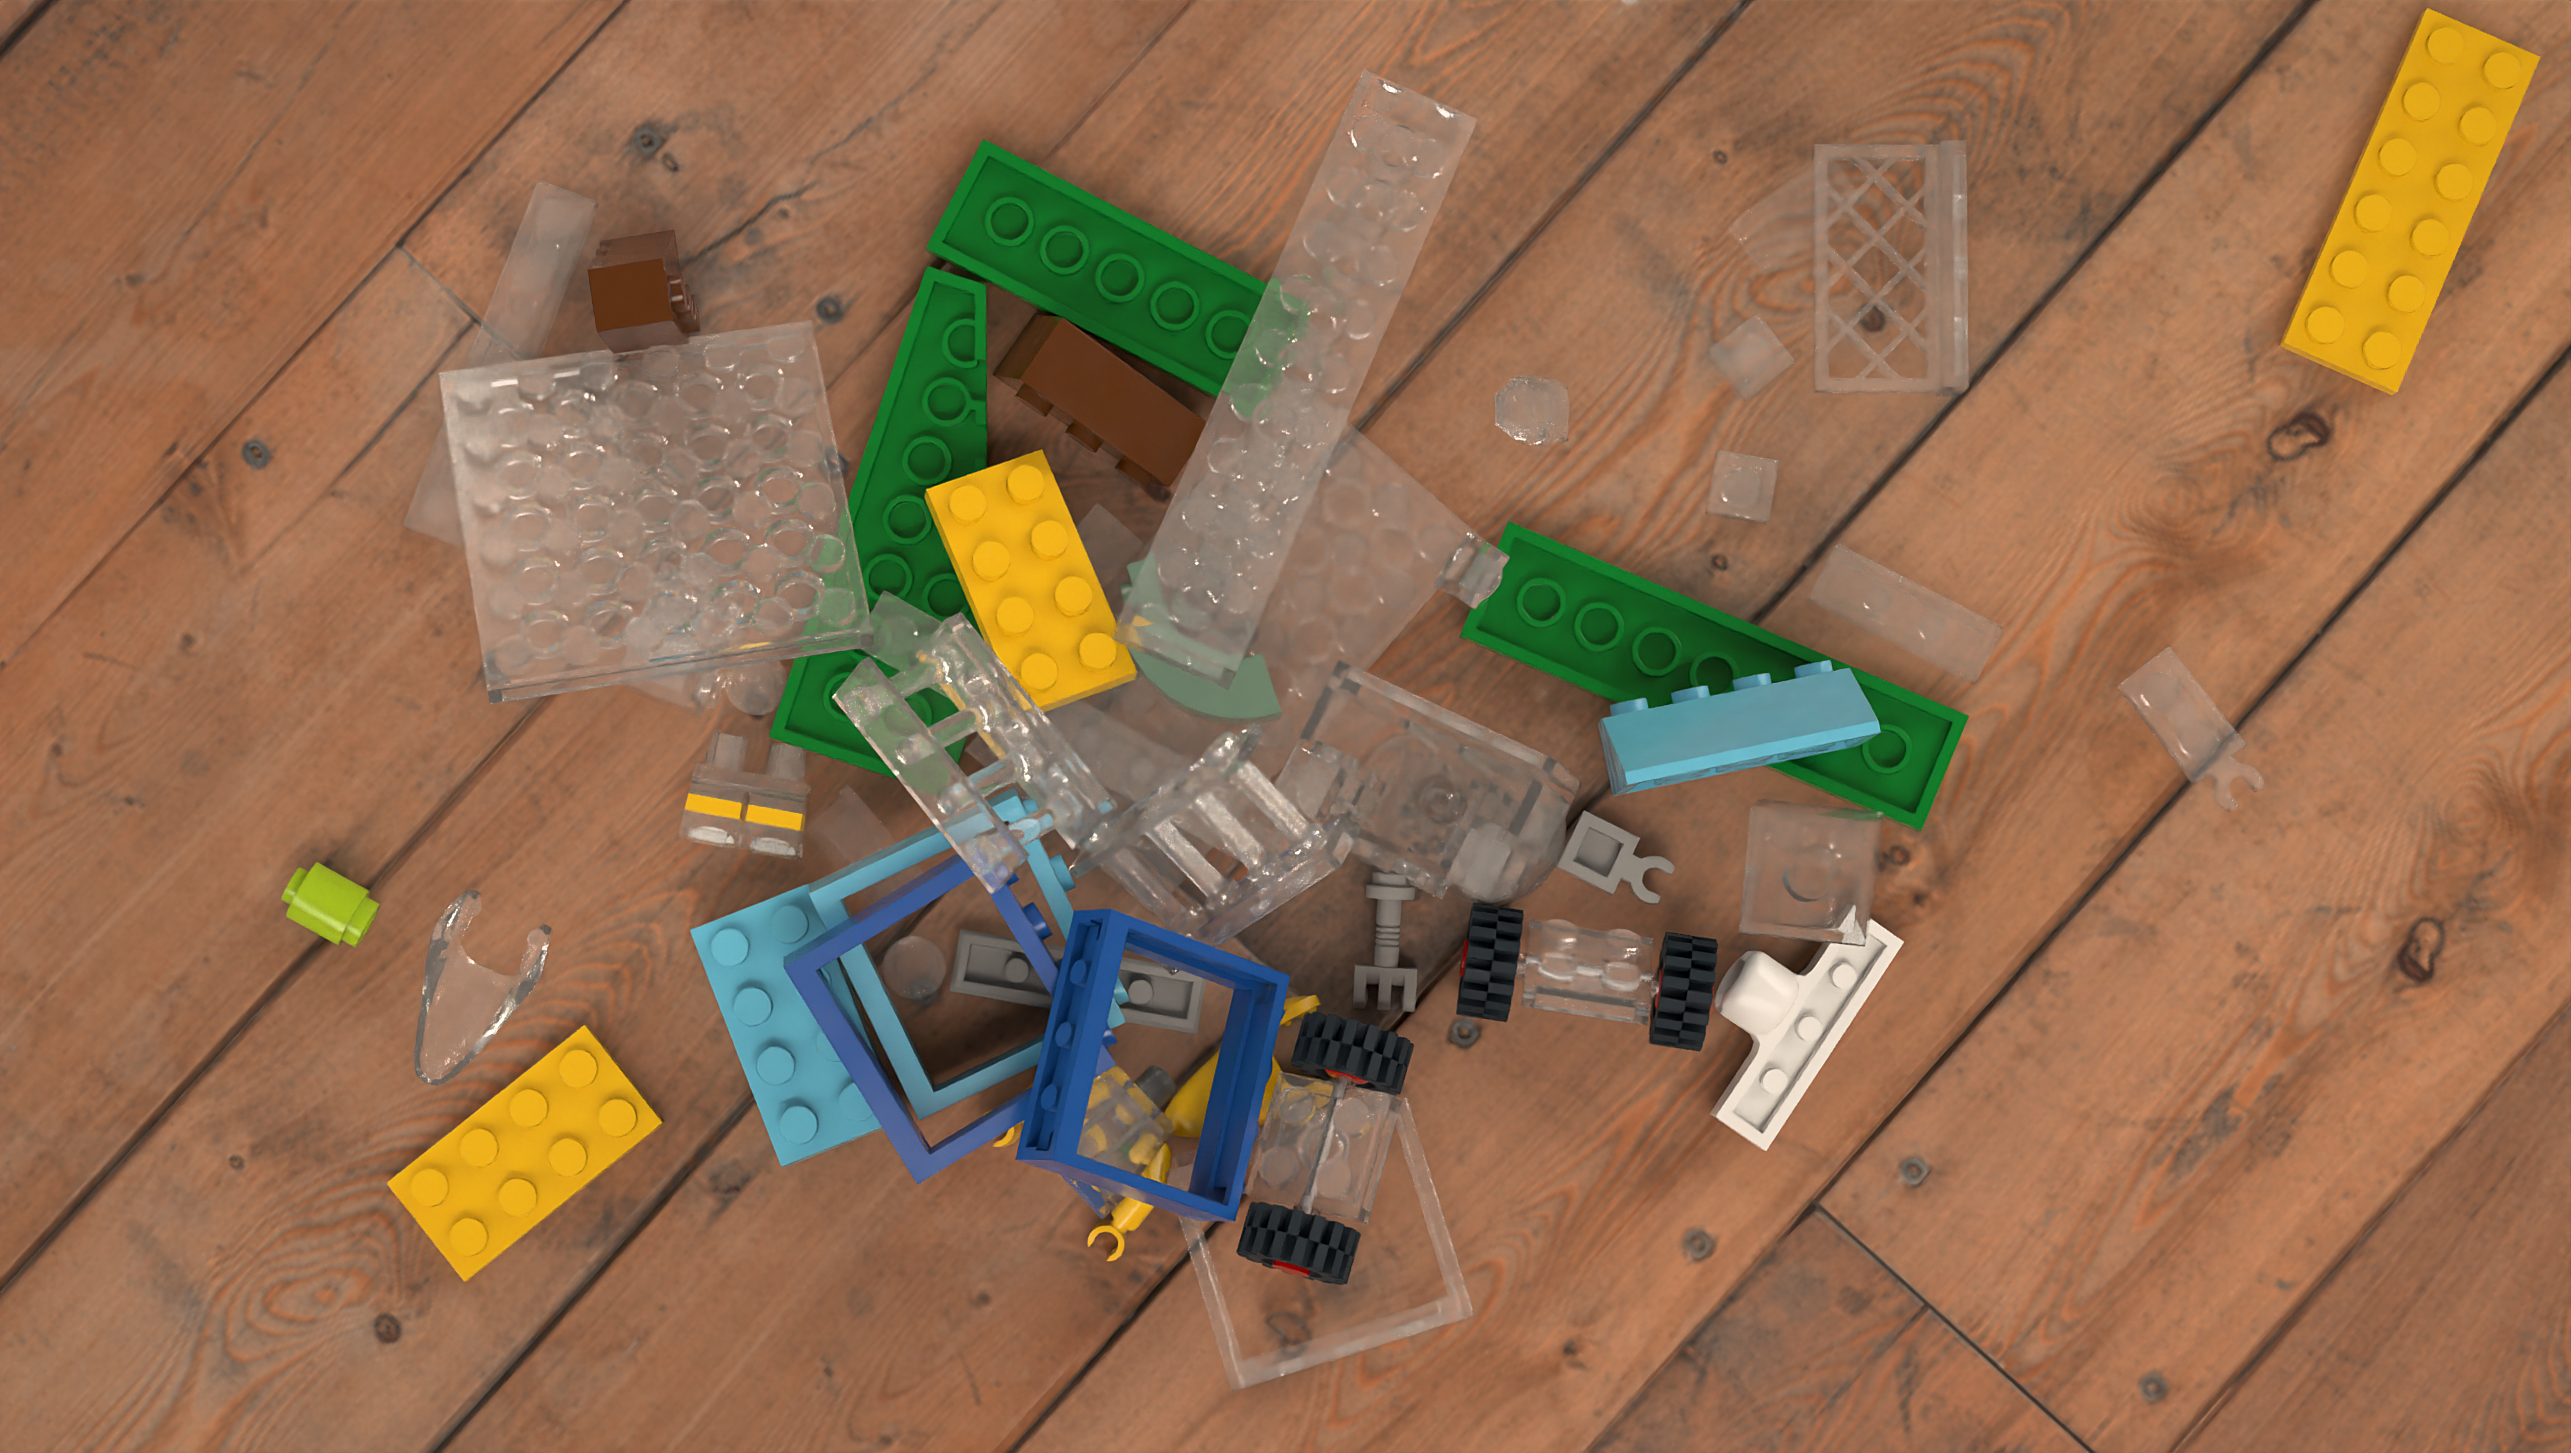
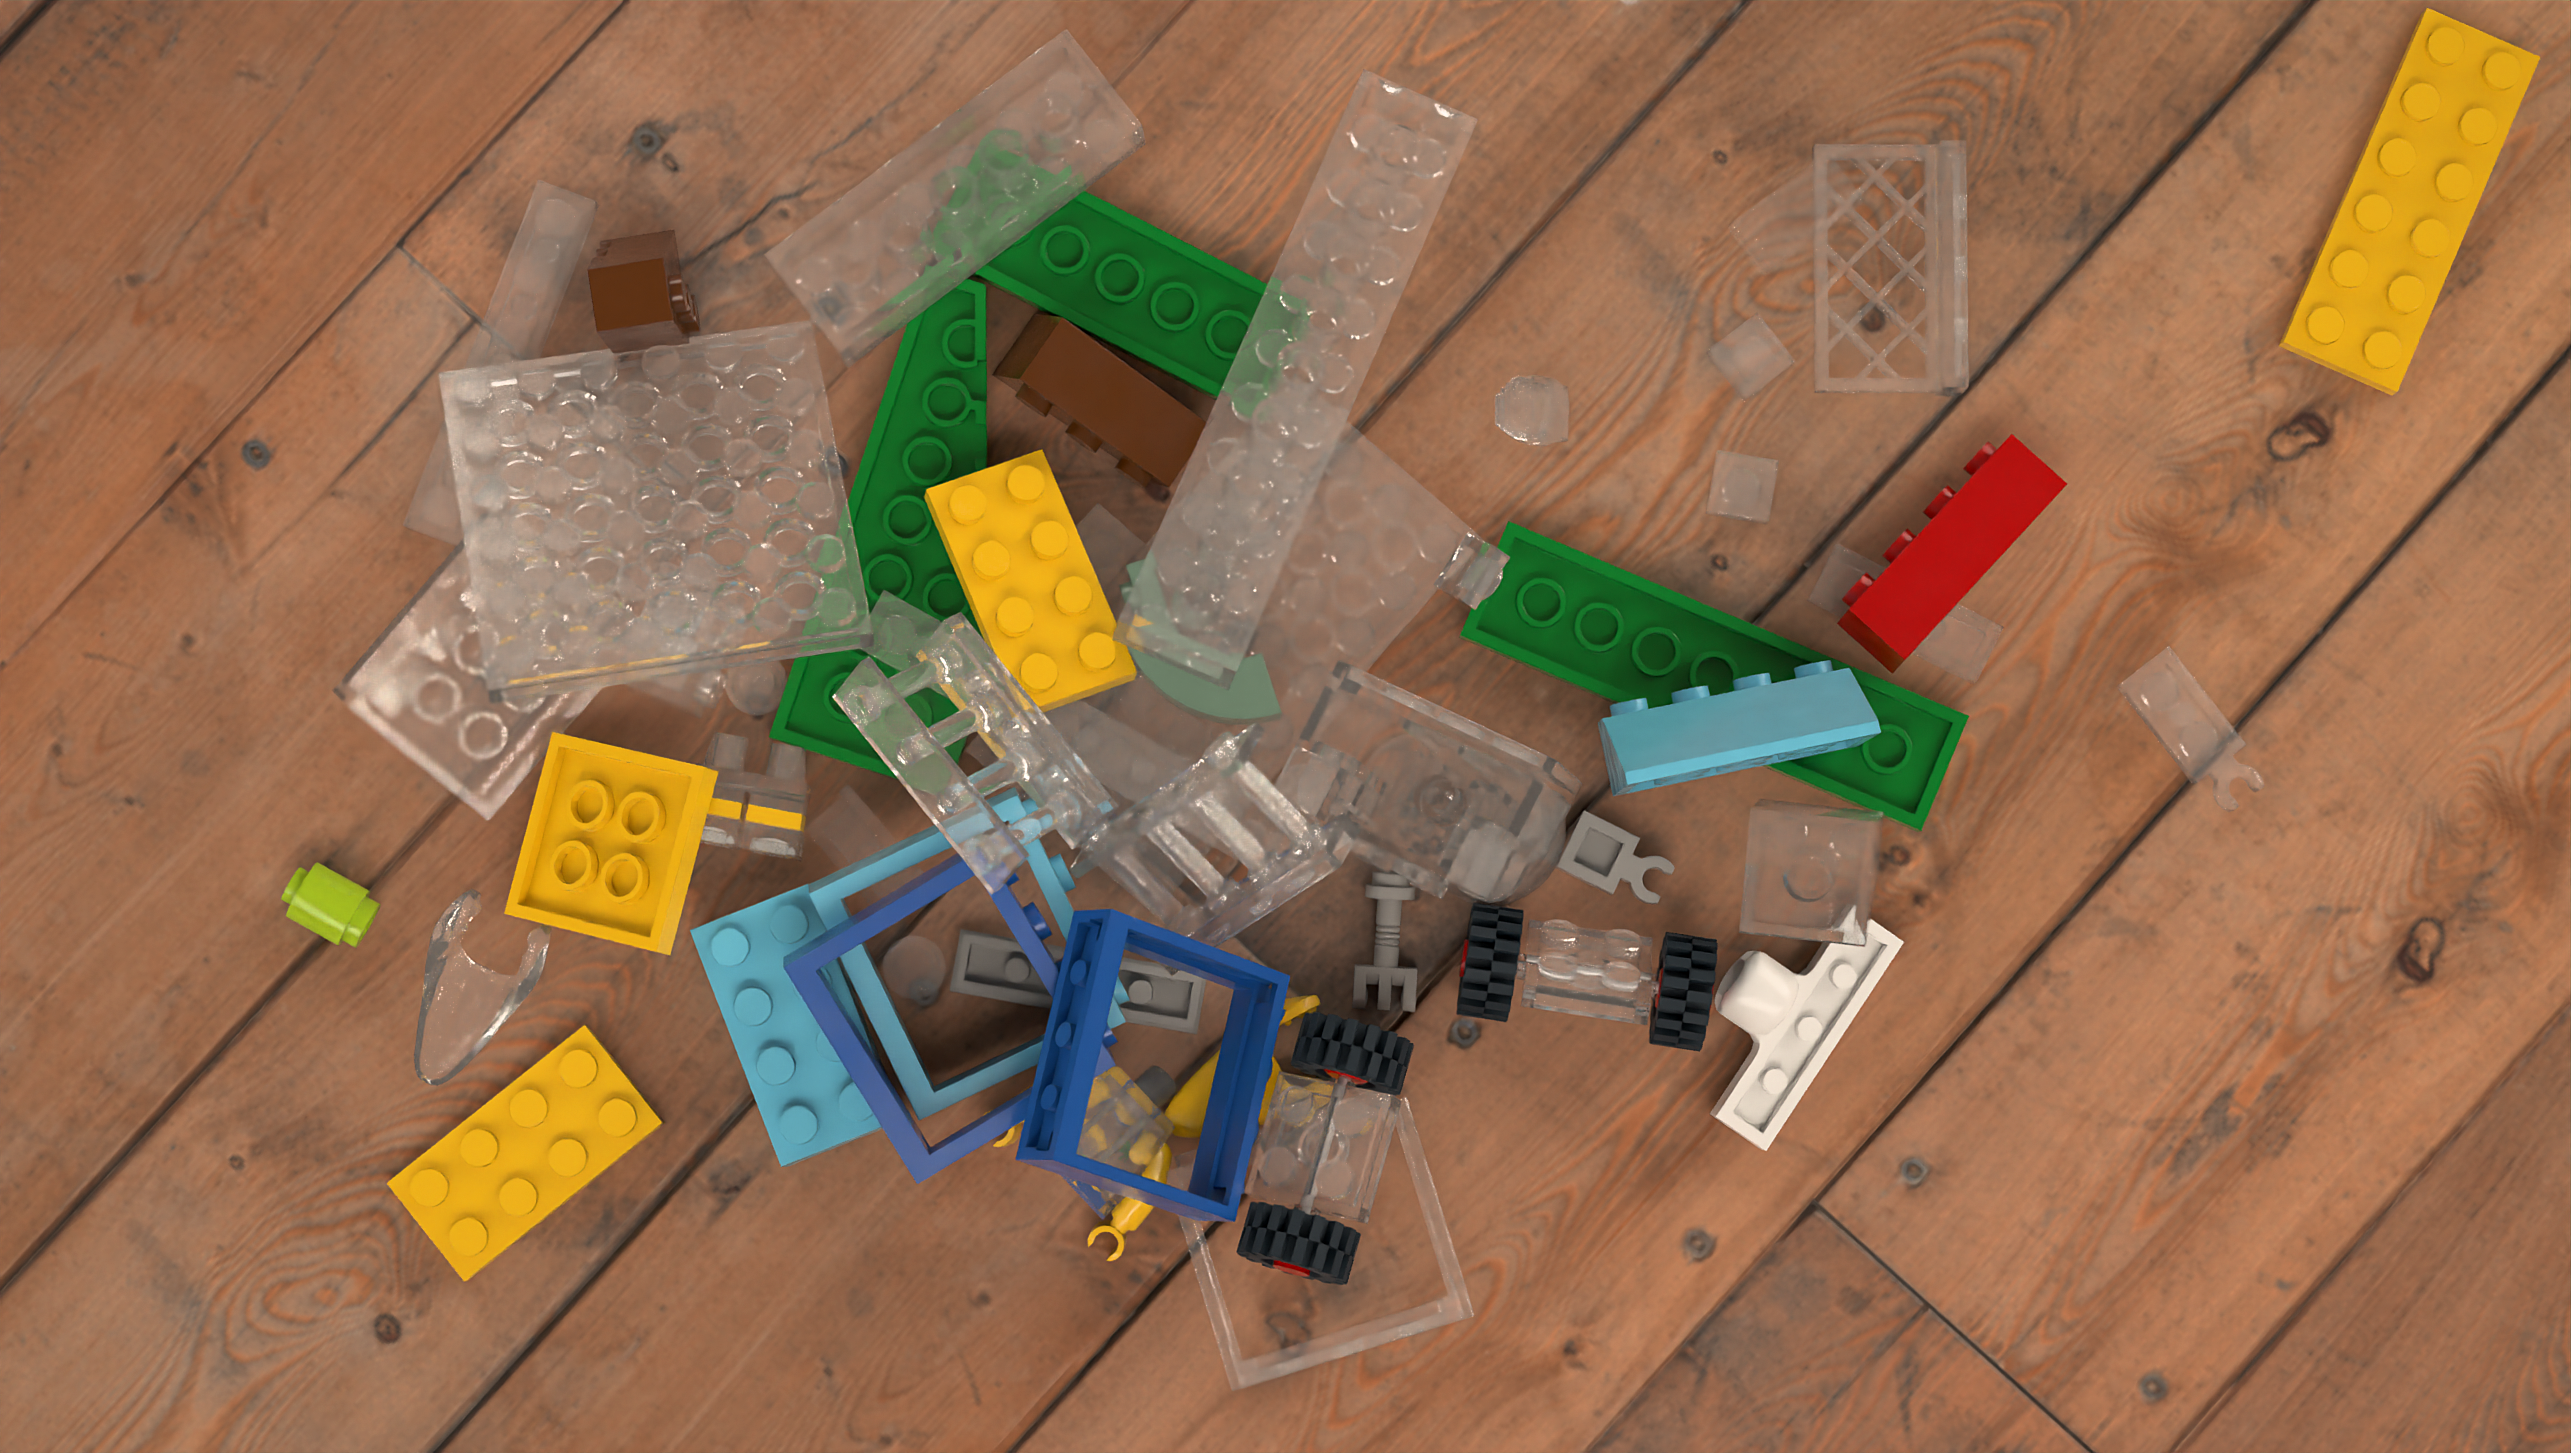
none -> clear slope [332,500,651,821]
none -> yellow plate [504,732,719,955]
none -> clear brick [764,29,1146,368]
none -> red brick [1837,434,2067,674]

